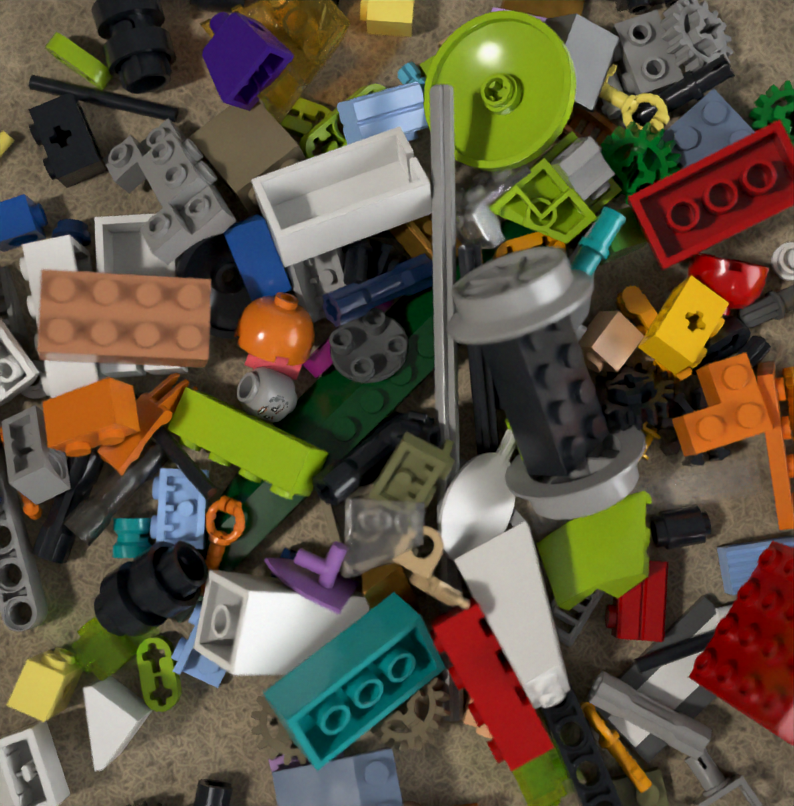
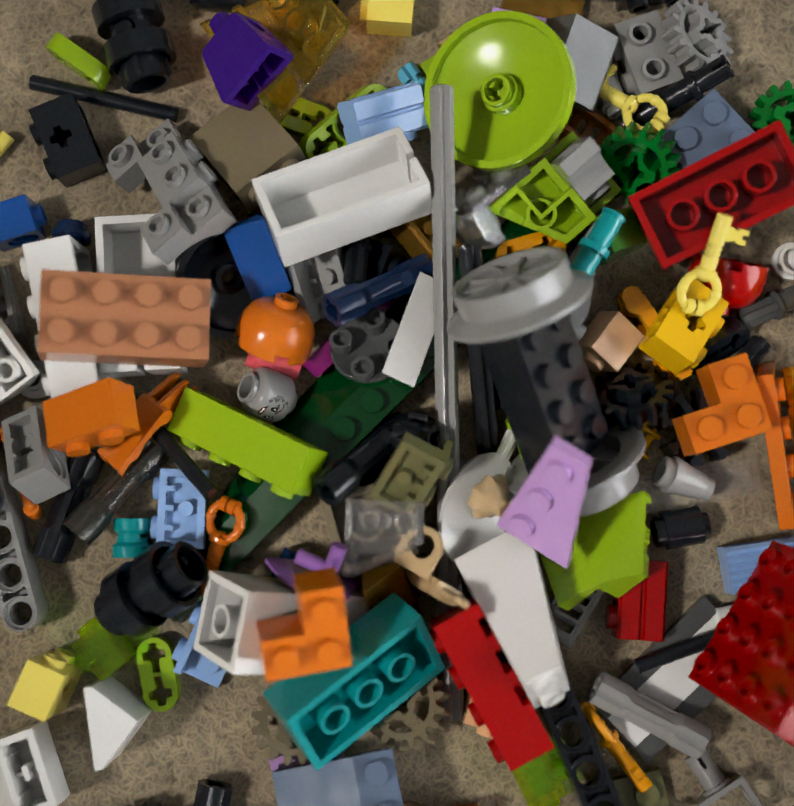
none -> orange brick [256,567,352,682]
none -> white sticker [382,271,434,387]
none -> tan piece [467,474,511,519]
none -> lavender wing [496,435,593,569]
none -> light grey cone [652,456,715,501]
none -> light yellow piece [676,212,750,317]

